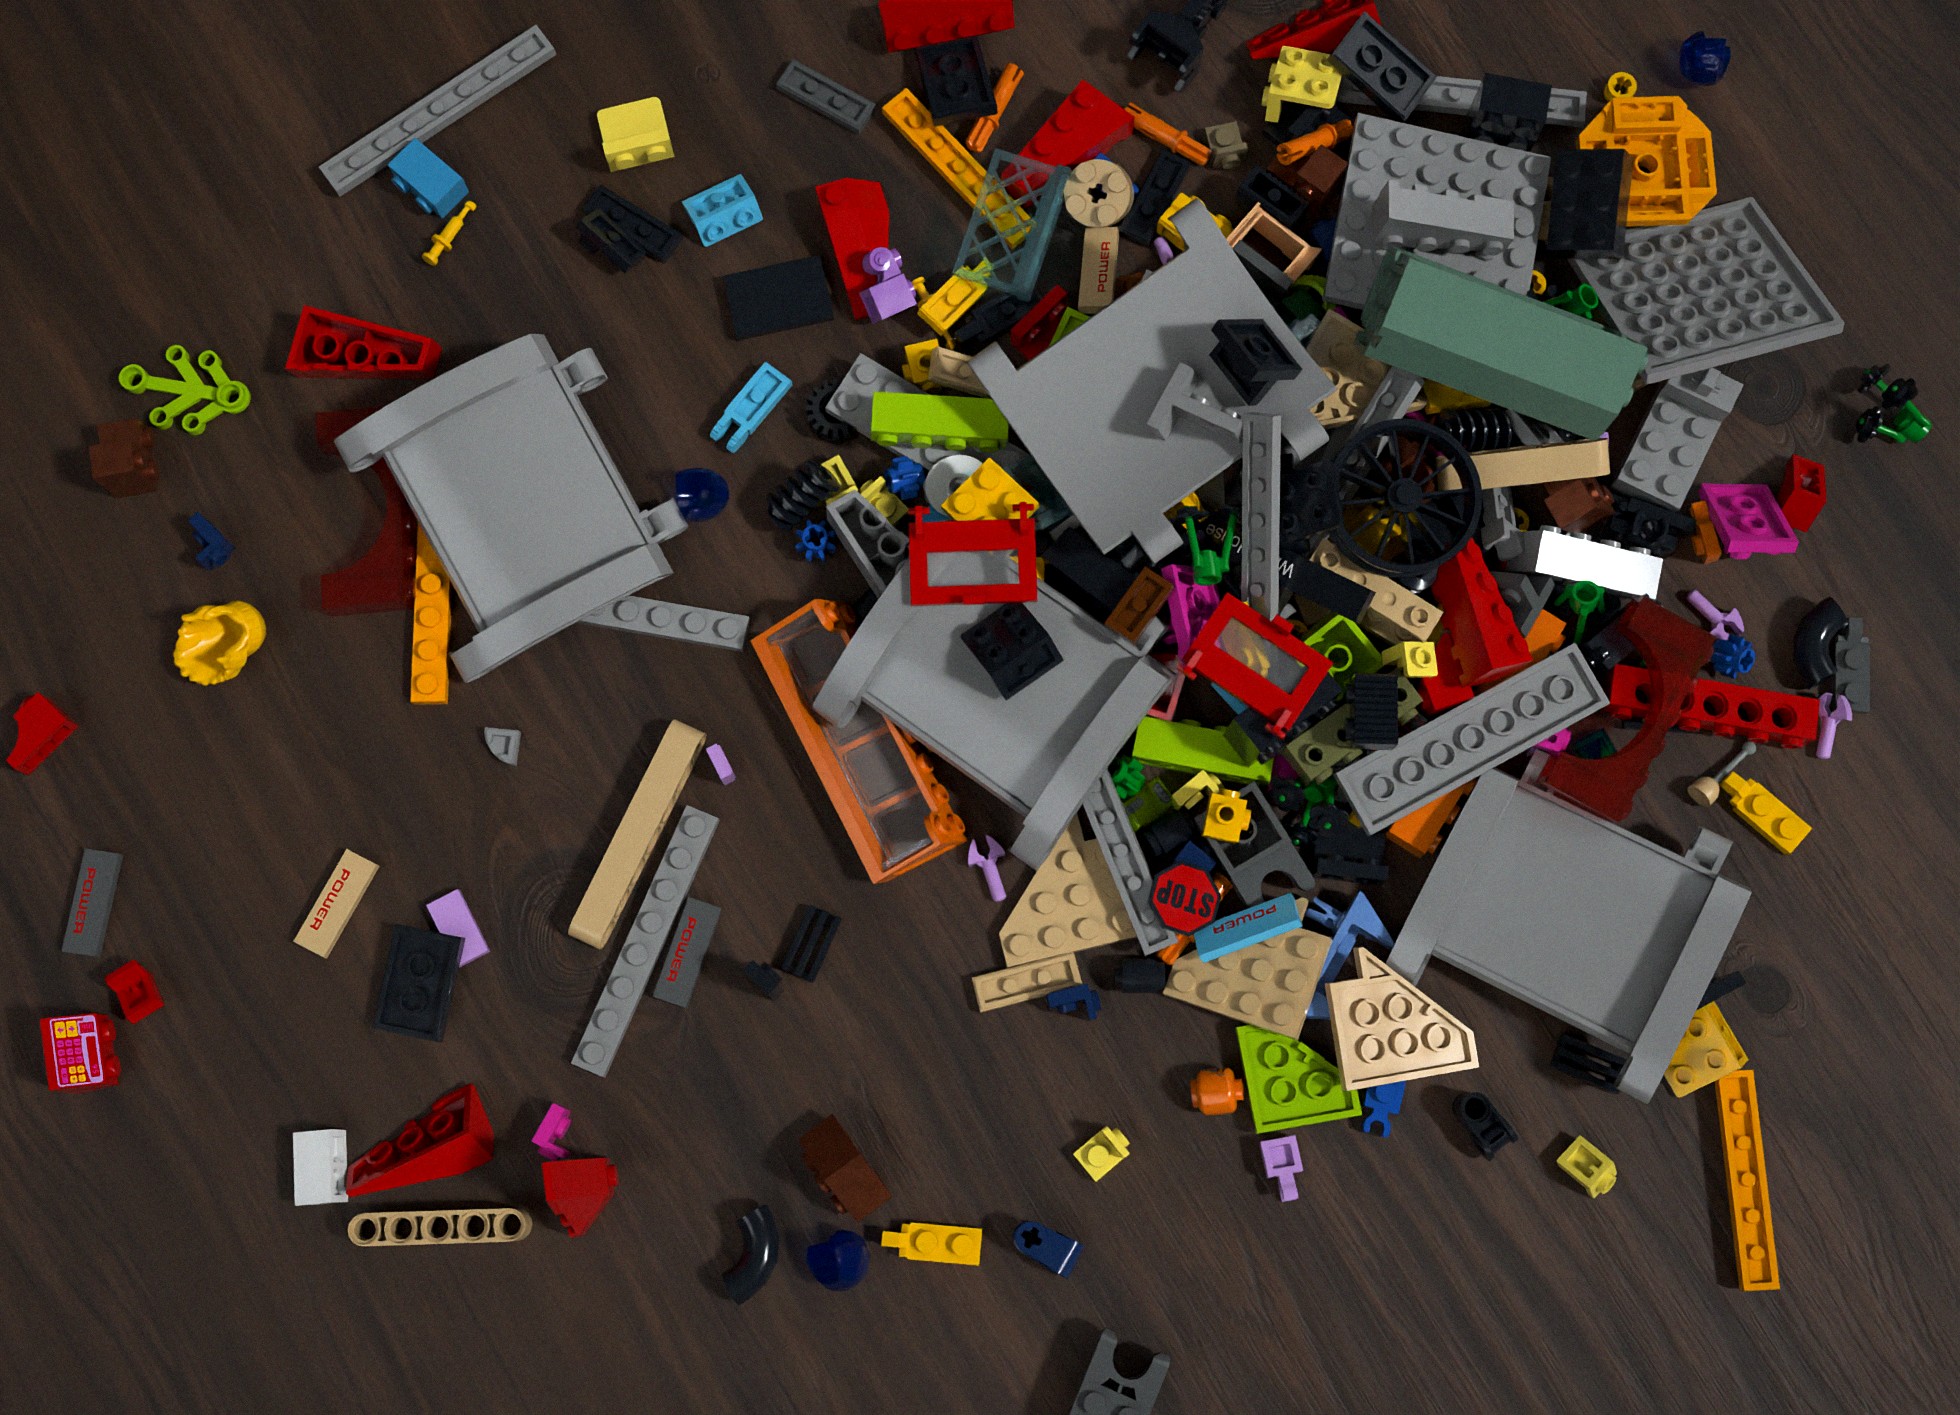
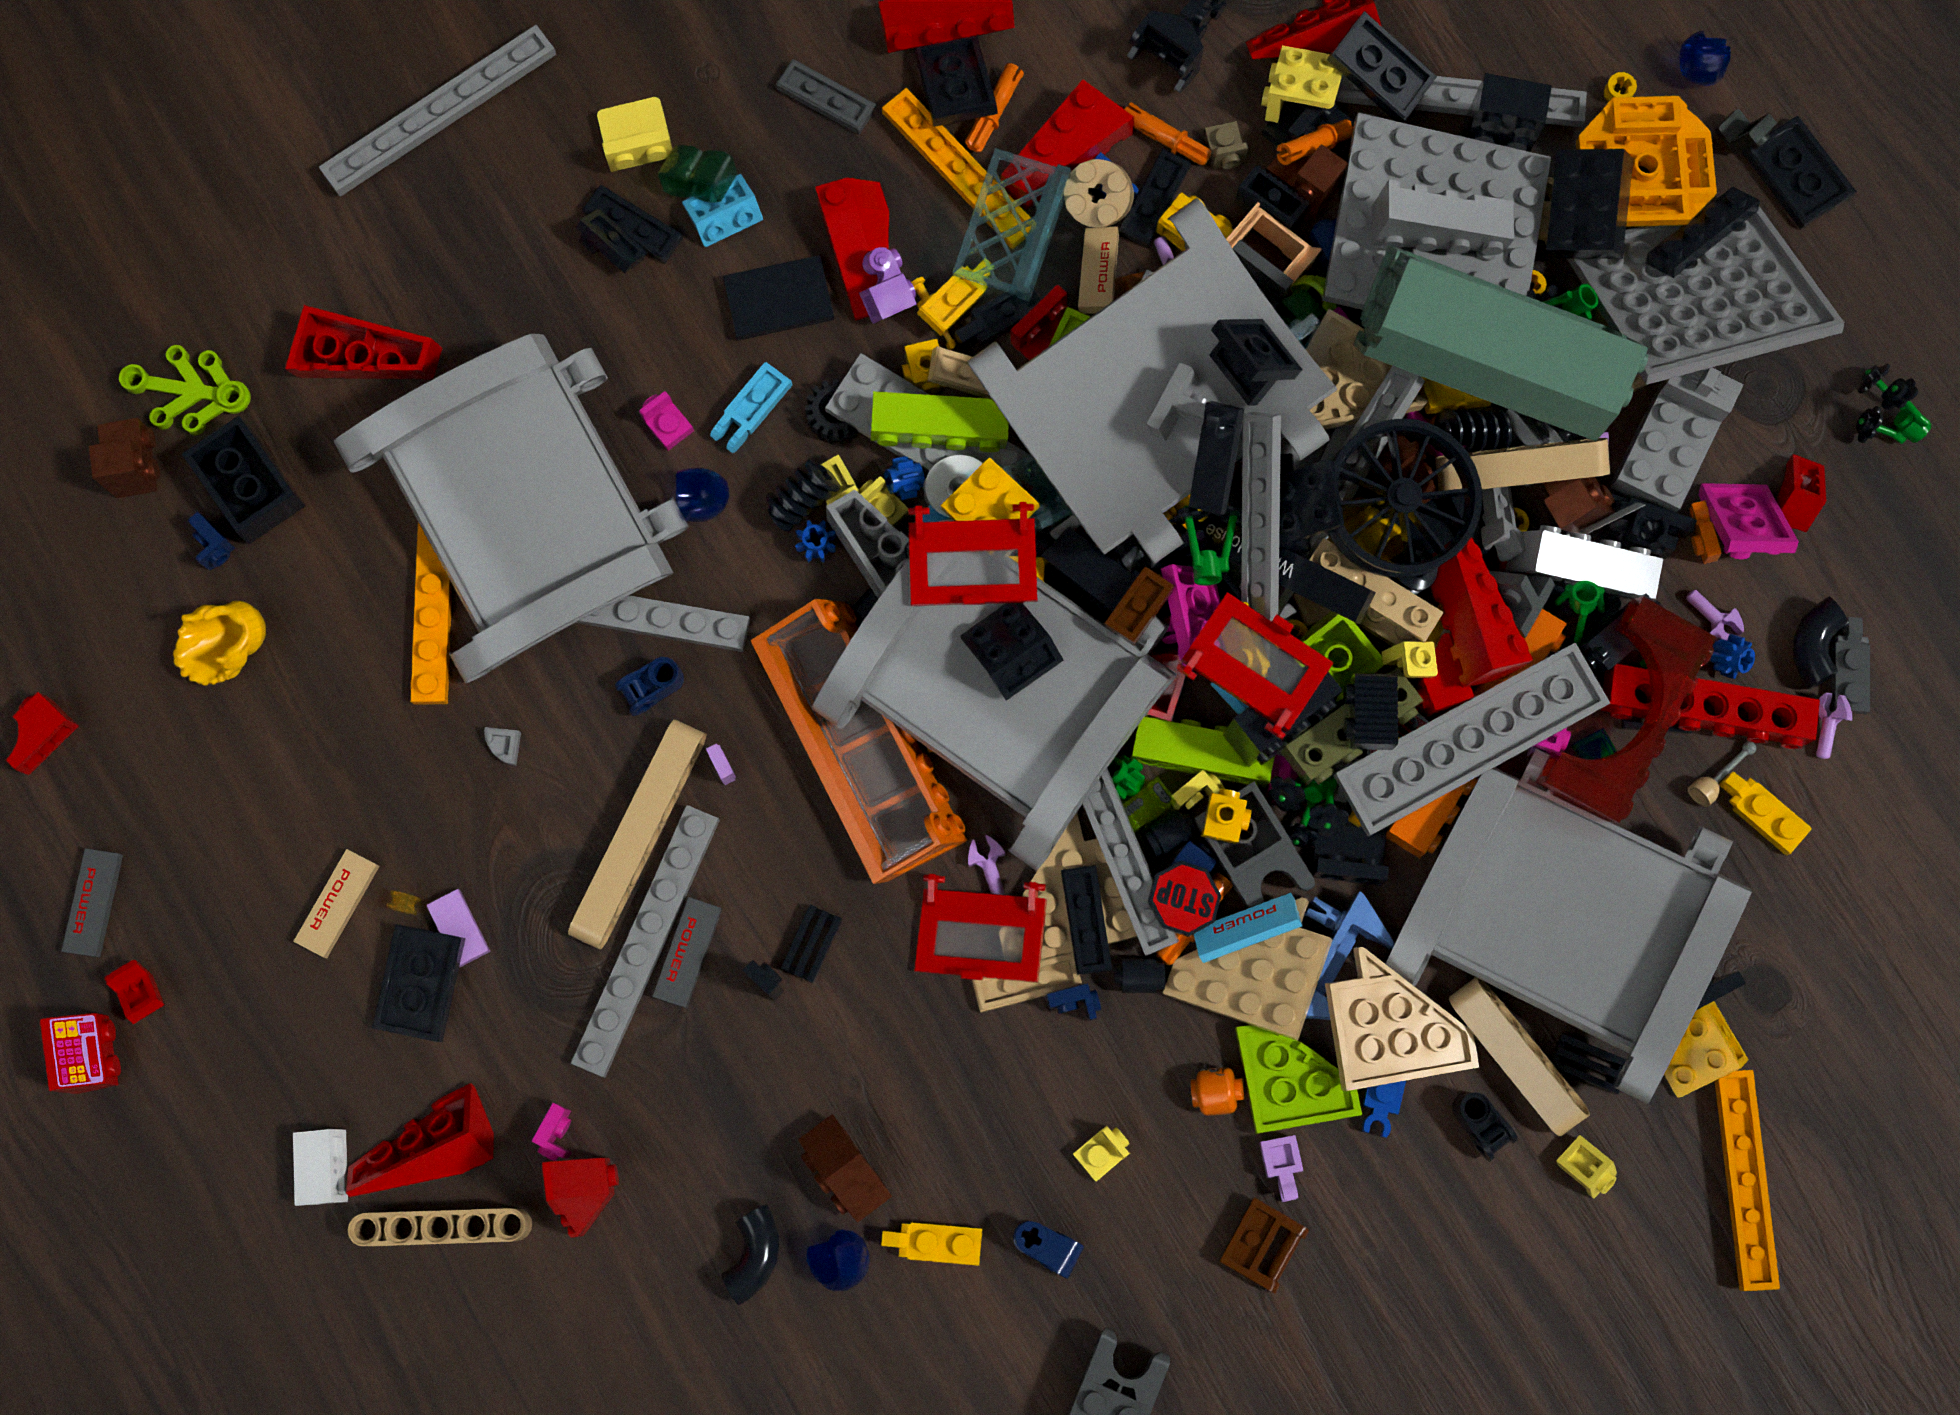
clear red arch [316,407,416,617] -> none
dark azure brick [388,138,469,219] -> none
yellow piece [422,201,477,266] -> none
none -> black brick [182,416,306,544]
none -> clear yellow bush [386,890,421,916]
none -> dark blue piece [615,657,684,716]
none -> dark pink bracket [639,391,694,451]
none -> clear green brick [658,145,738,203]
none -> red piece [914,874,1047,983]
none -> black tile [1061,865,1112,976]
none -> black hinge [1188,401,1244,515]
none -> reddish brown plate [1219,1197,1310,1294]
none -> tan beam [1449,977,1590,1136]
none -> white sticker [1578,502,1645,534]
none -> black plate [1646,187,1760,278]
none -> pearl dark grey bracket [1715,109,1777,155]
none -> black tile [1742,115,1857,230]

